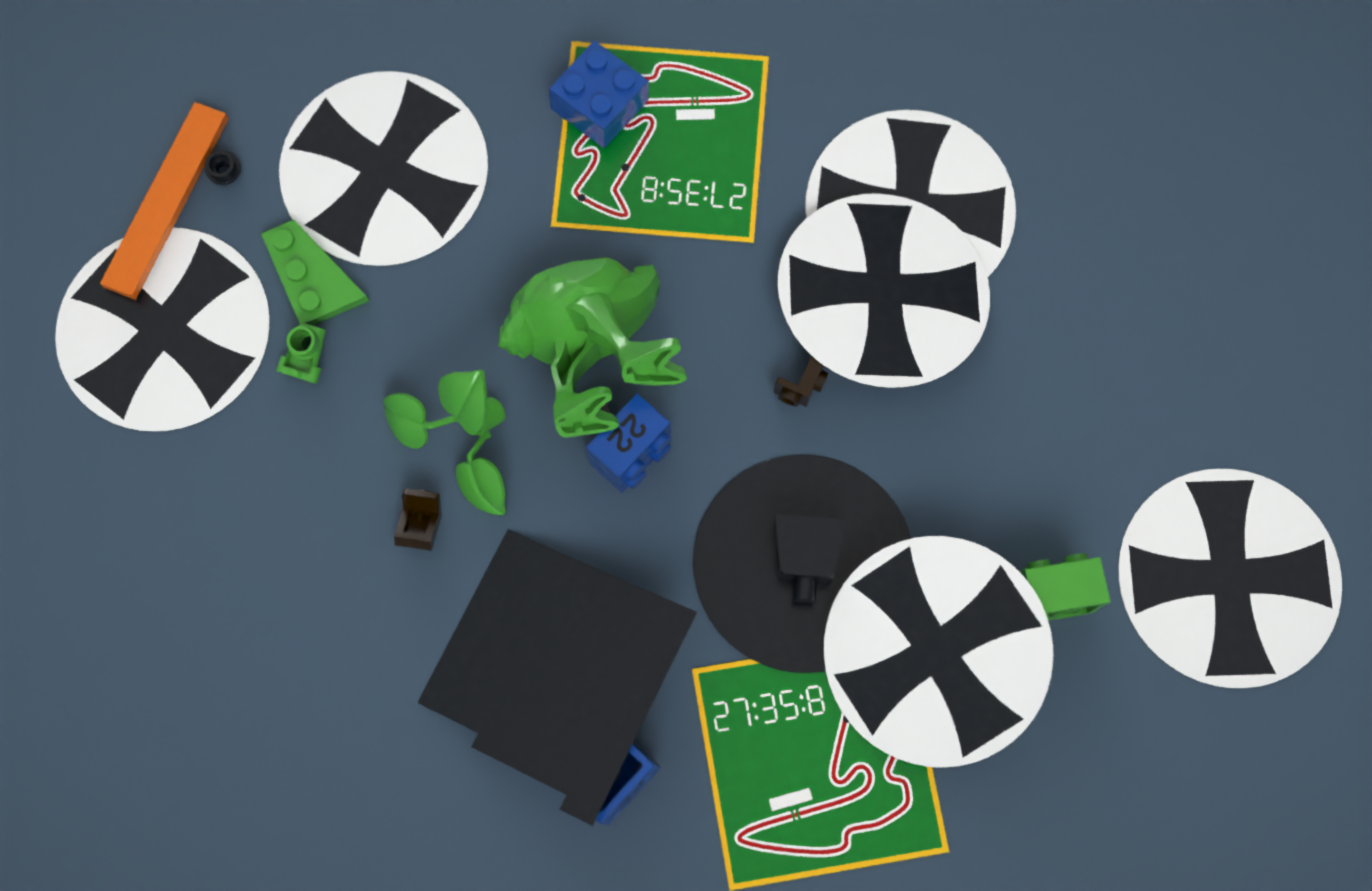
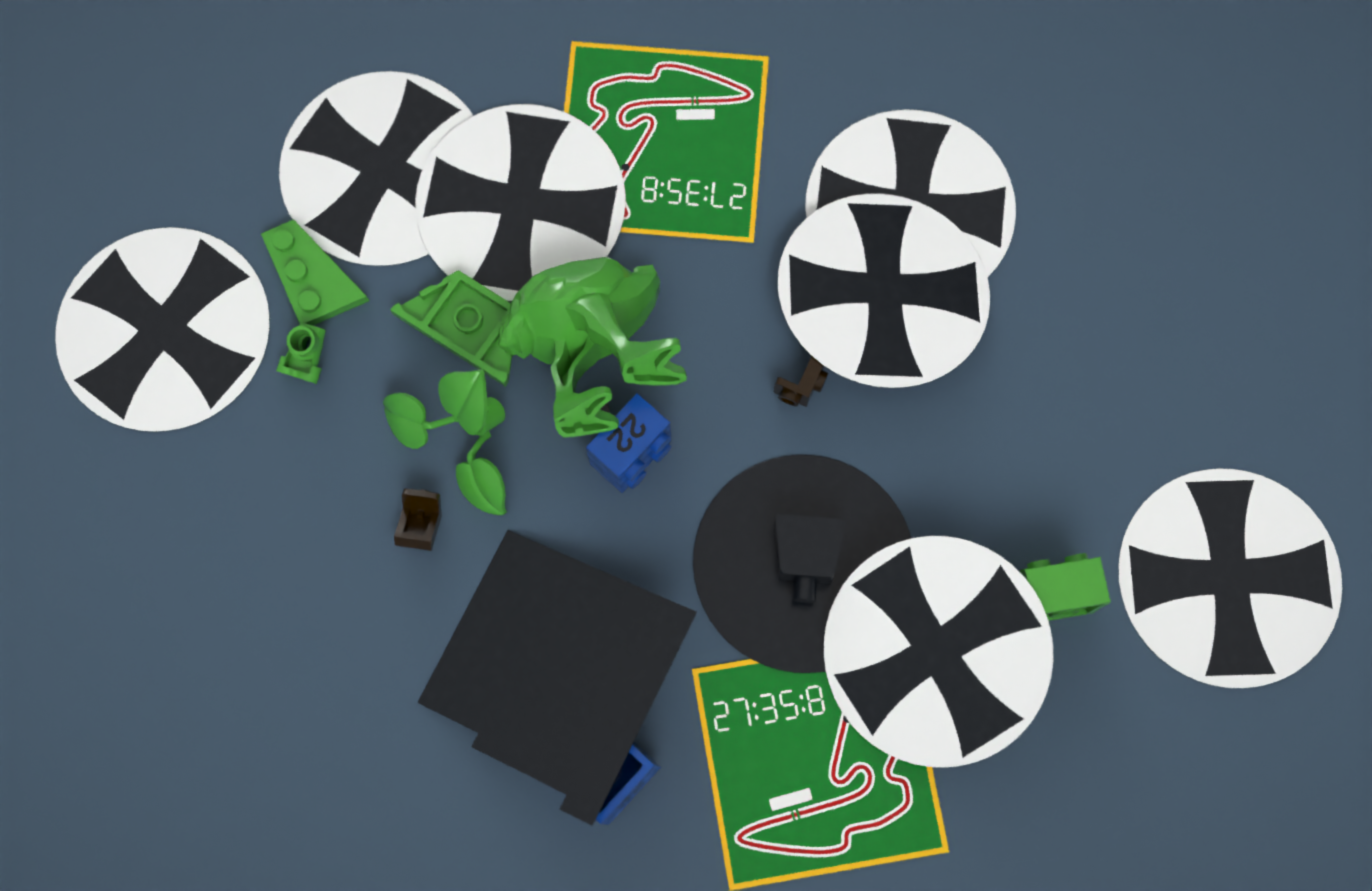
orange tile [100,102,229,300] -> none
black plate [205,151,241,186] -> none
blue brick [549,40,649,149] -> none
none -> bright green wing [390,270,513,387]
none -> sticker [415,104,625,301]

